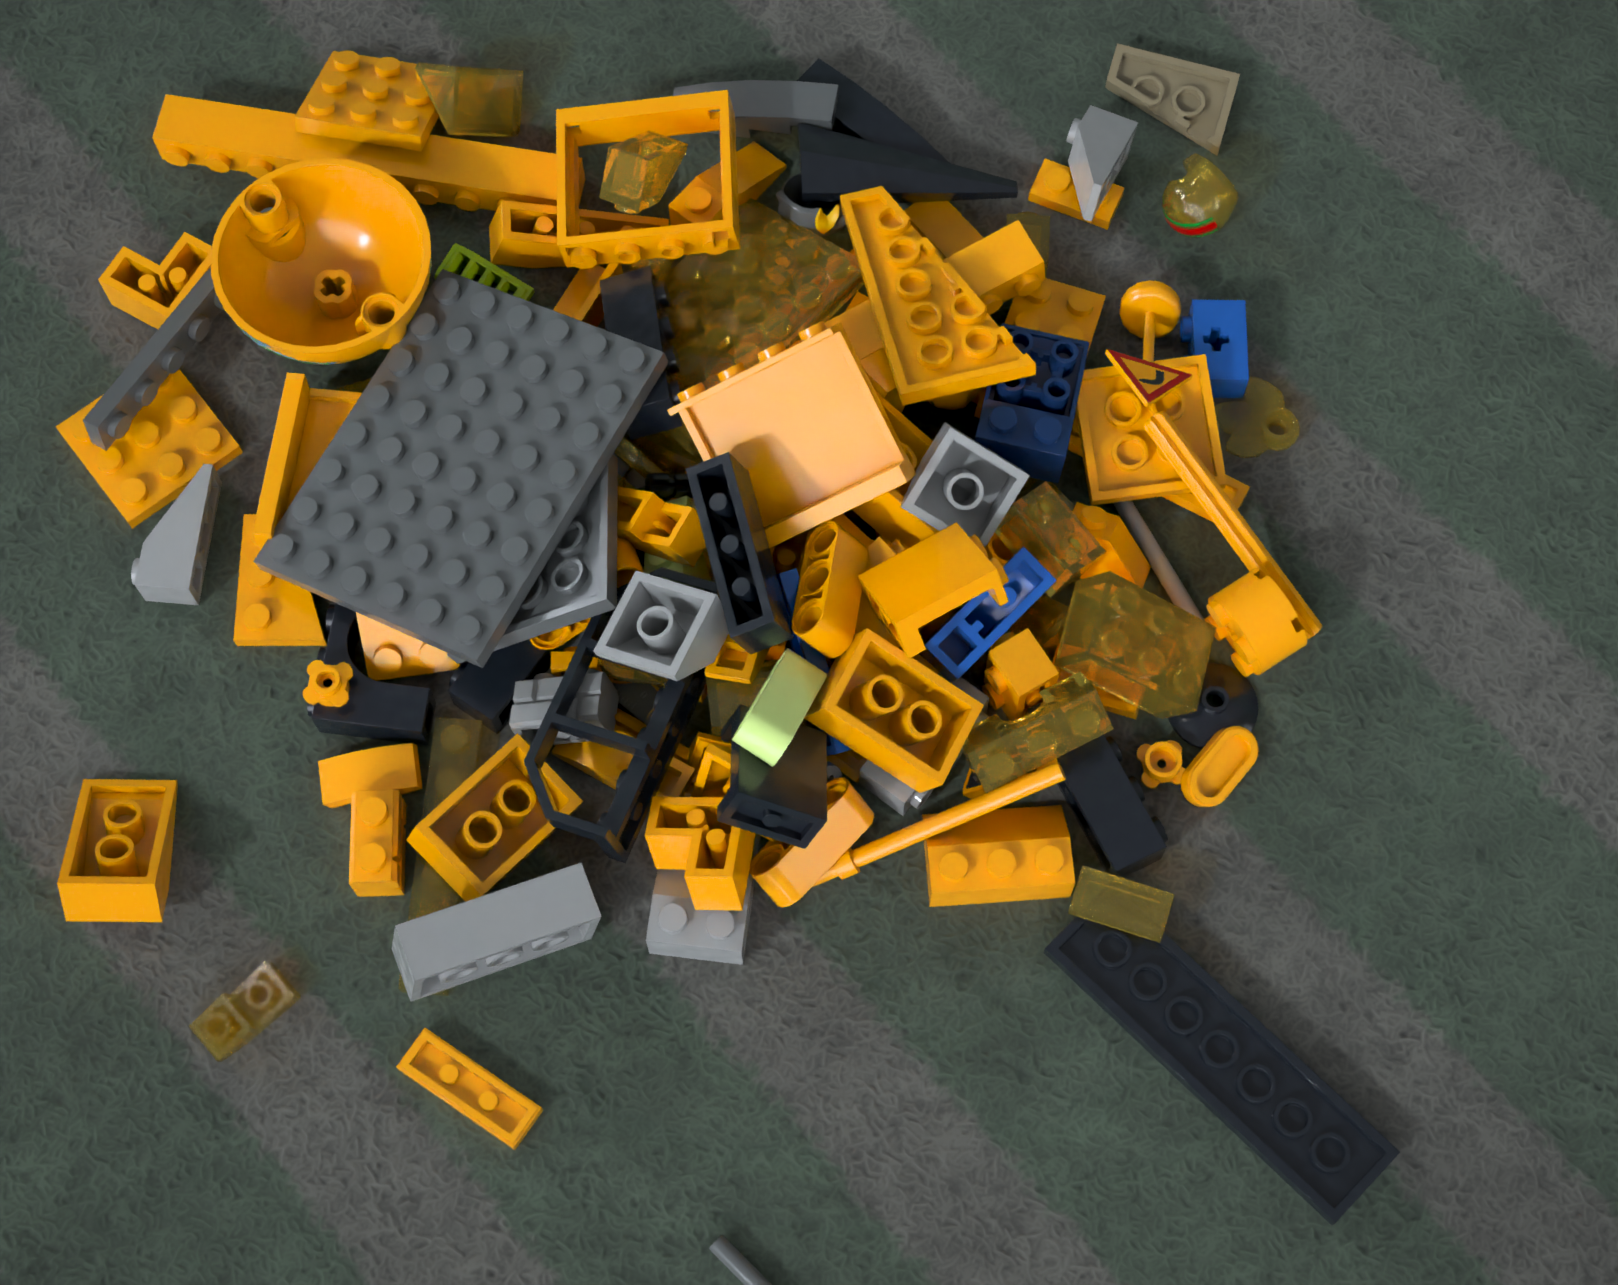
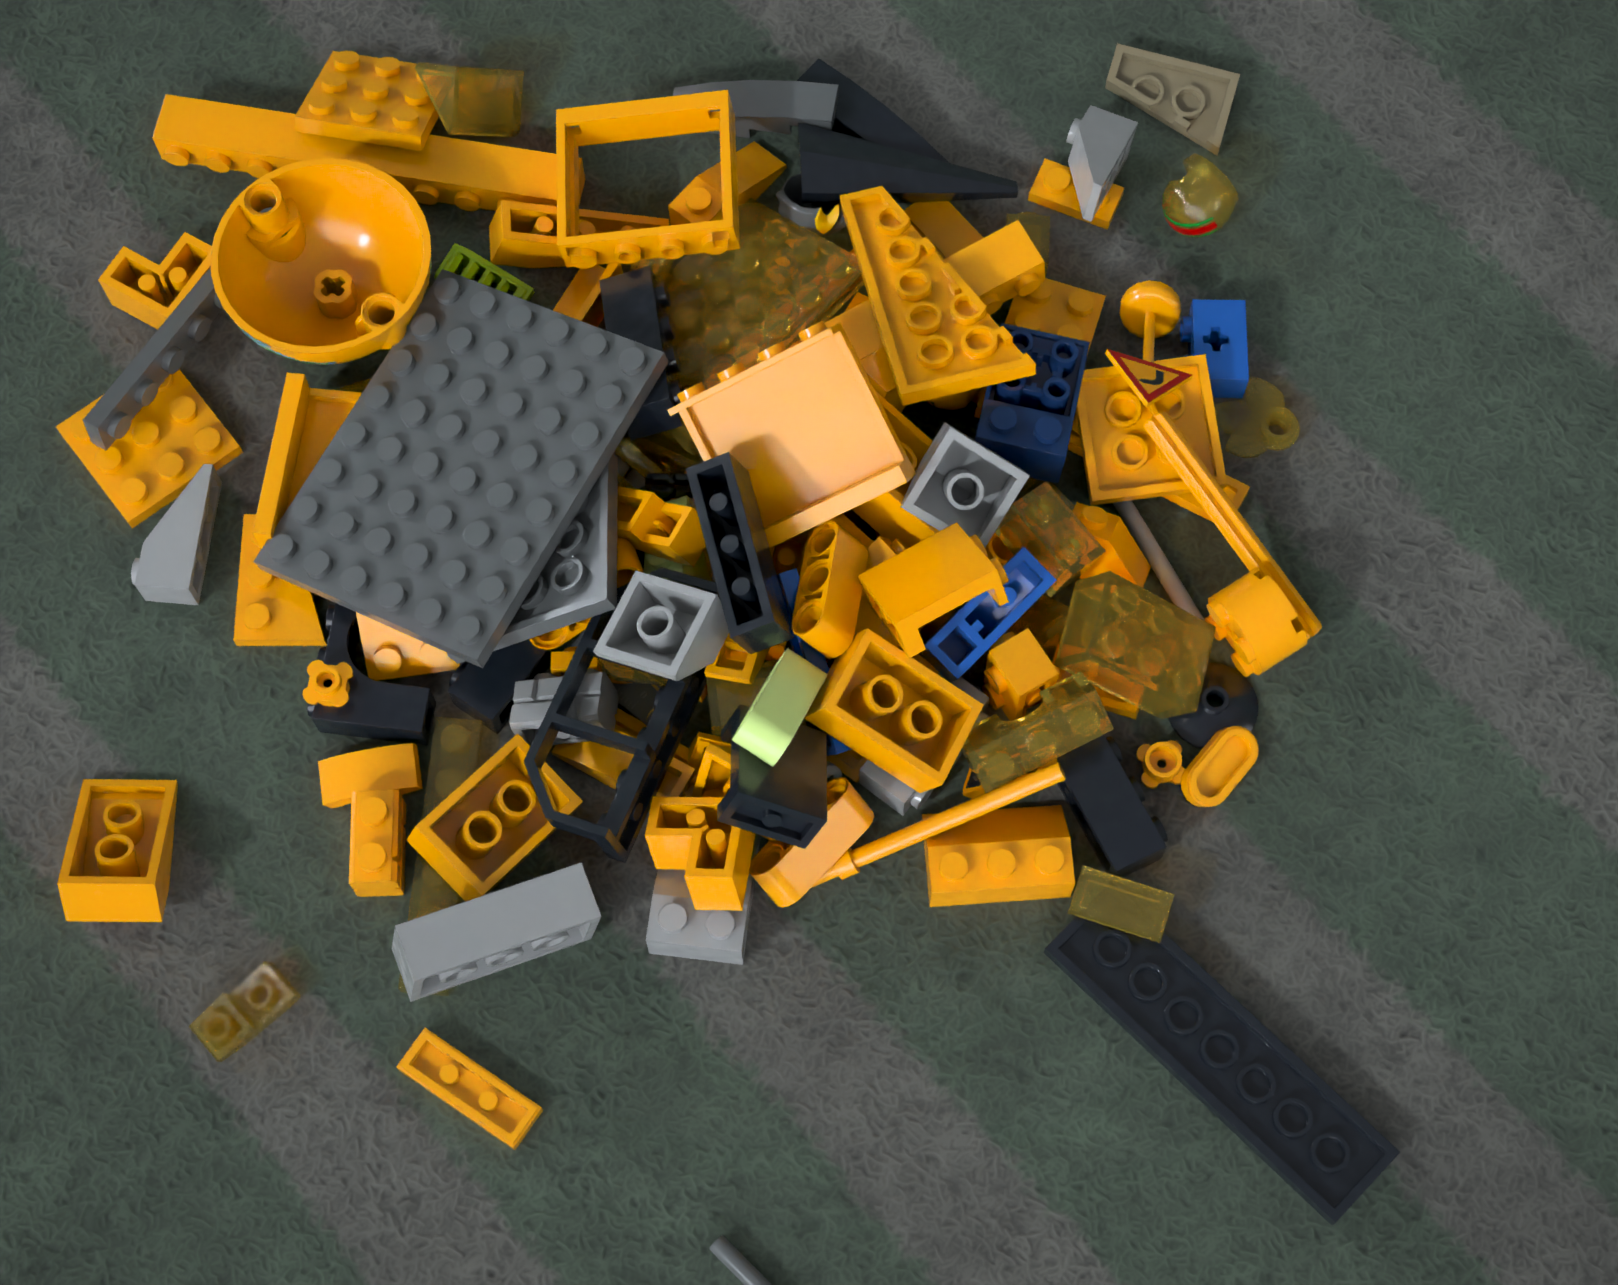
clear yellow slope [599,131,688,214] -> none

